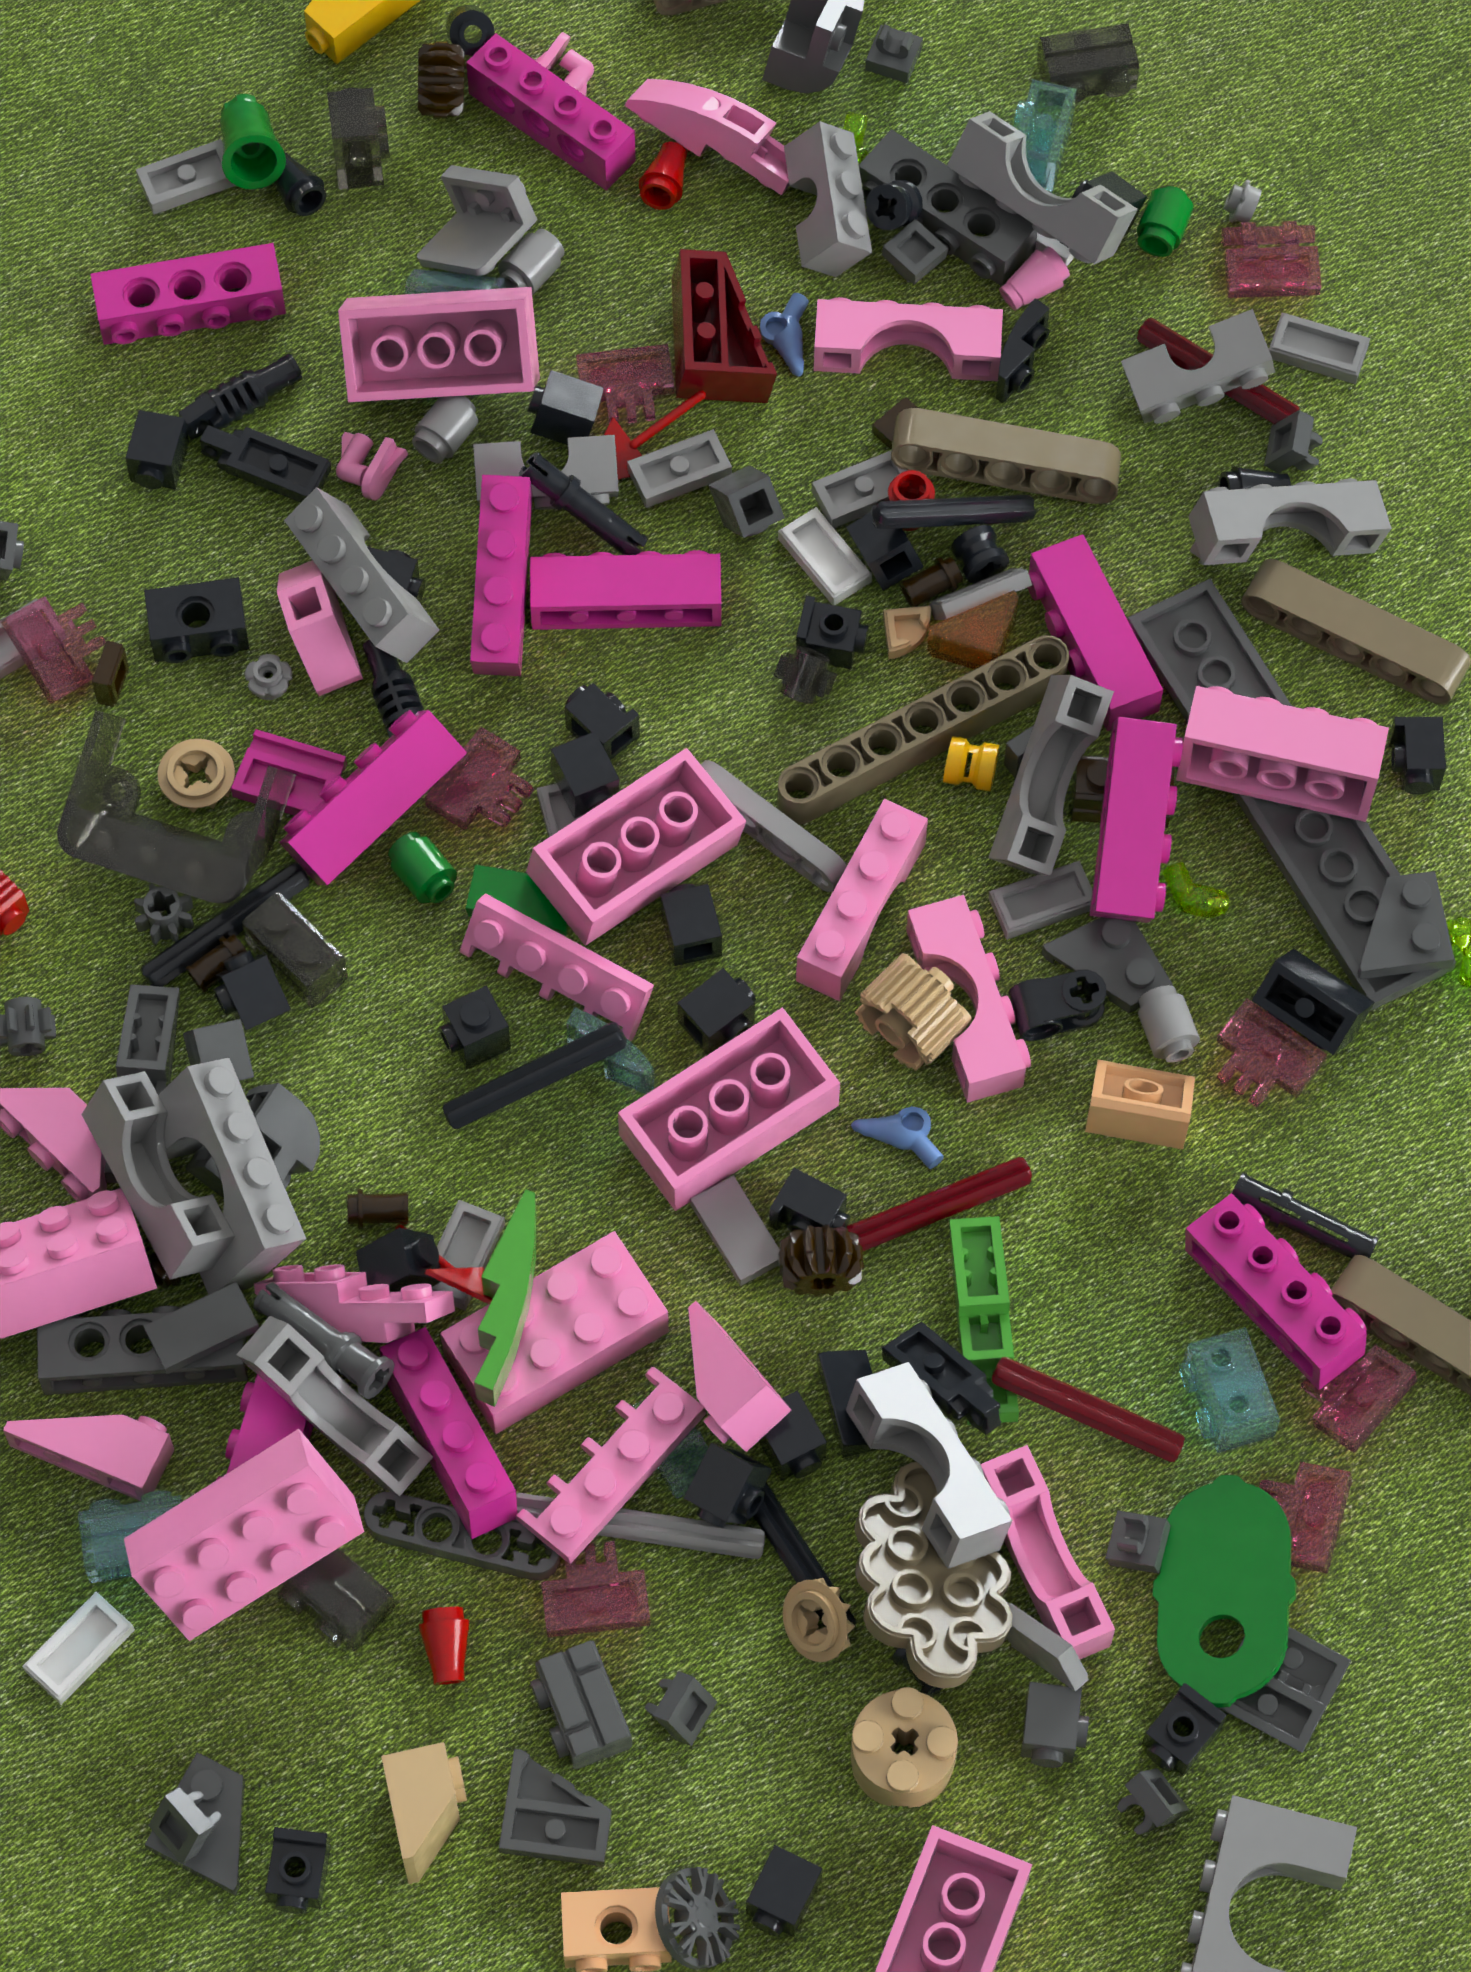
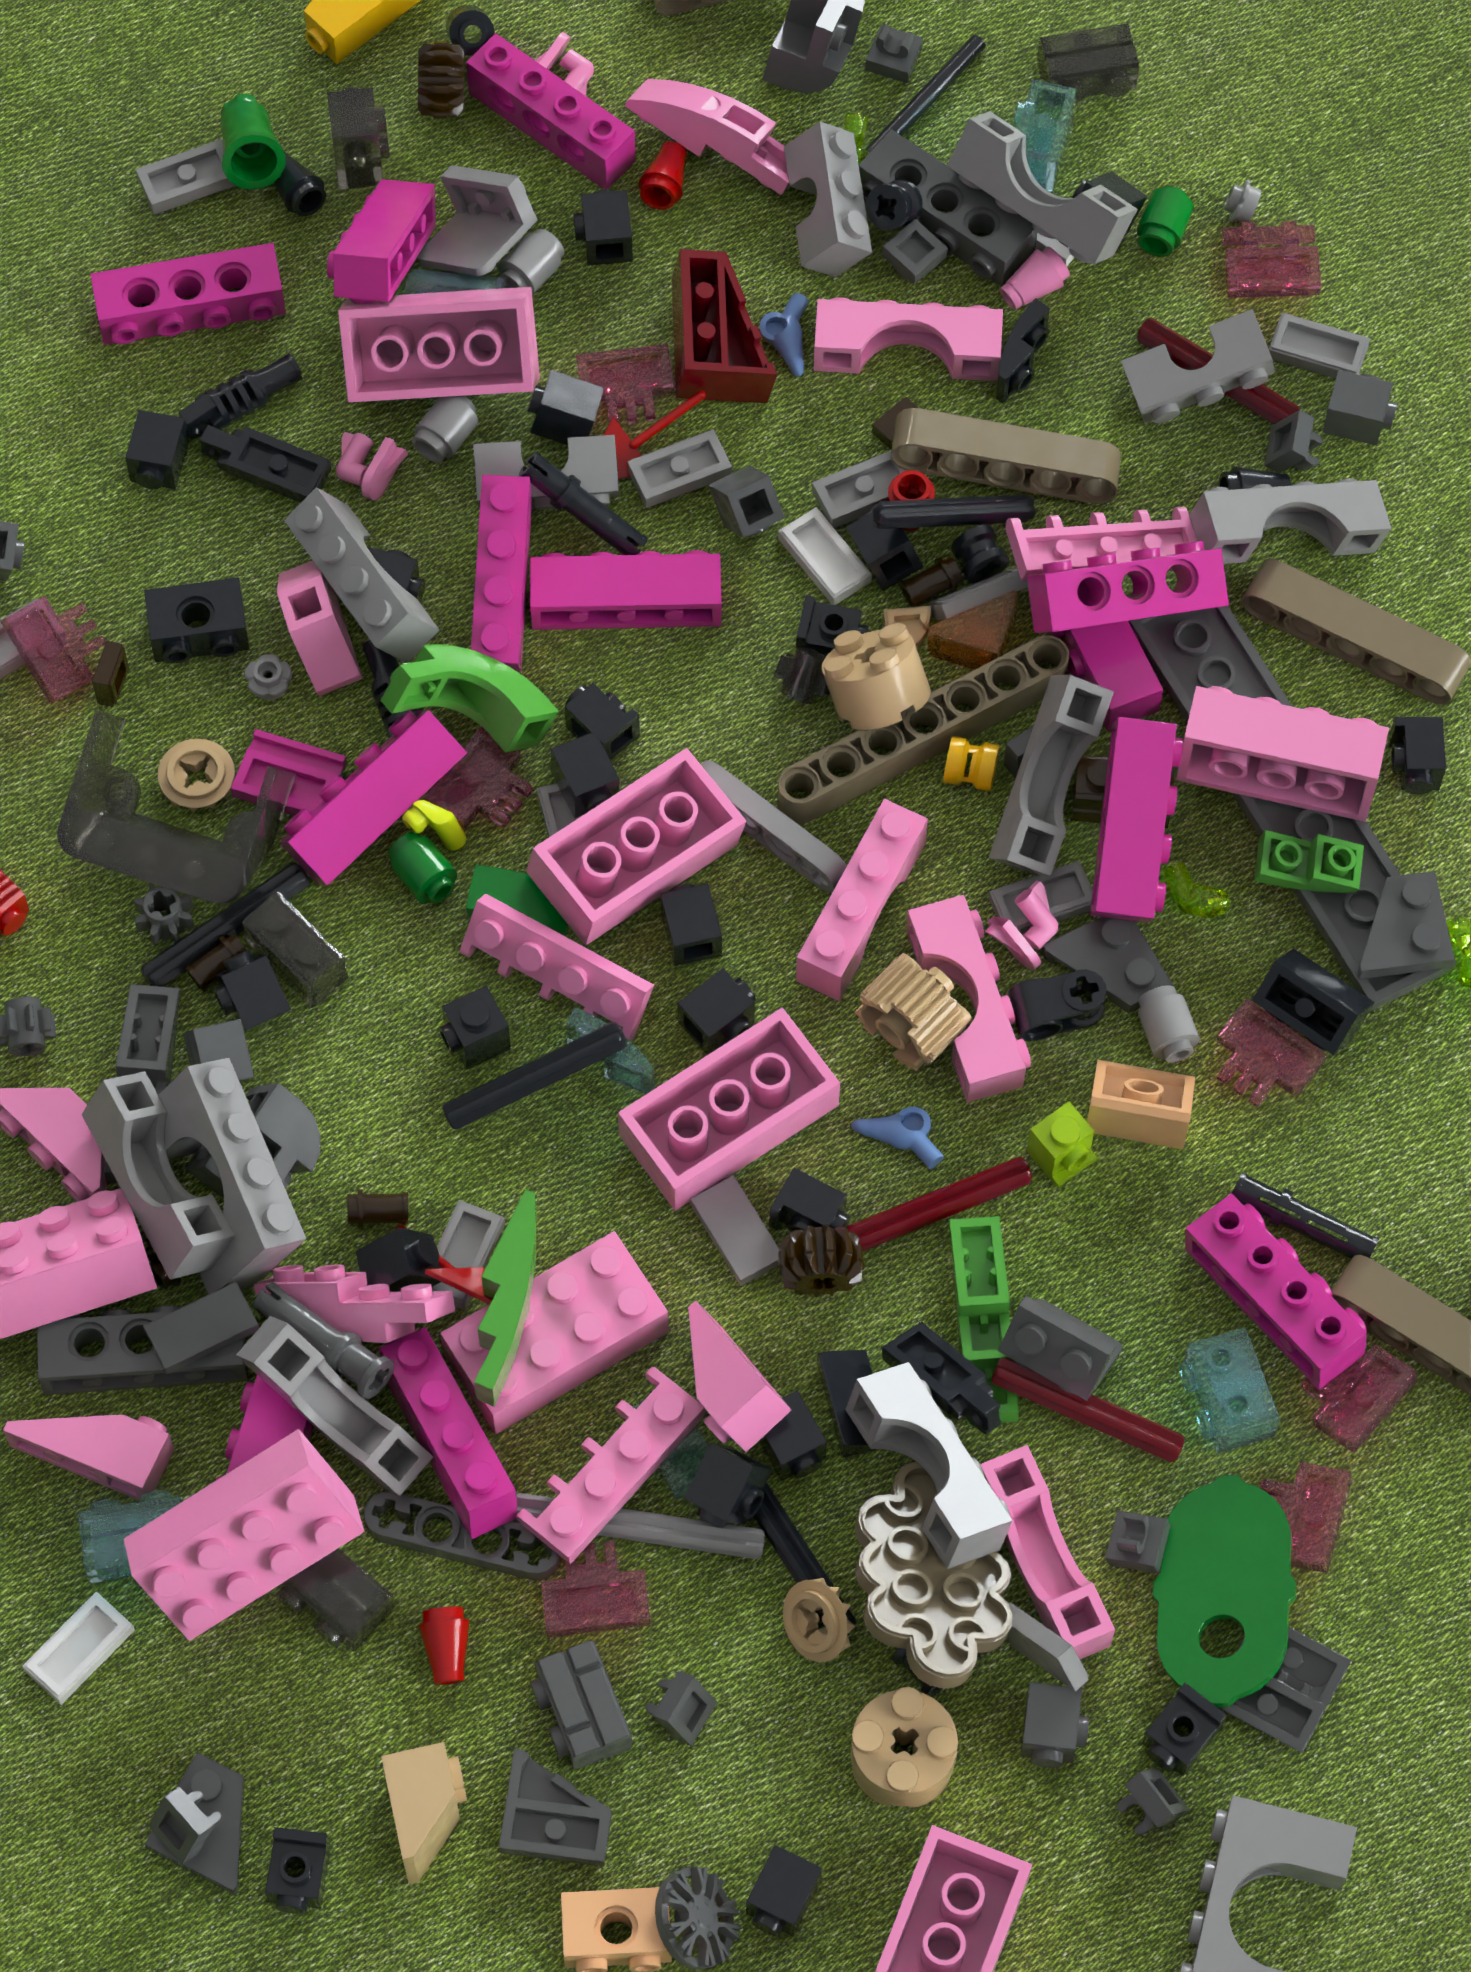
none -> dark pink brick [327,179,436,304]
none -> bright green arch [380,644,559,753]
none -> neon yellow arm [402,799,466,851]
none -> black brick [573,189,633,266]
none -> tan brick [822,623,931,730]
none -> black bar [860,35,986,160]
none -> bright pink piece [985,881,1058,971]
none -> dark grey bracket [998,1296,1122,1401]
none -> bright pink hinge [1006,507,1197,581]
none -> dark pink brick [1027,541,1229,633]
none -> lime brick [1027,1101,1097,1188]
none -> bright green slope [1254,830,1364,893]
none -> dark grey brick [1322,370,1397,446]

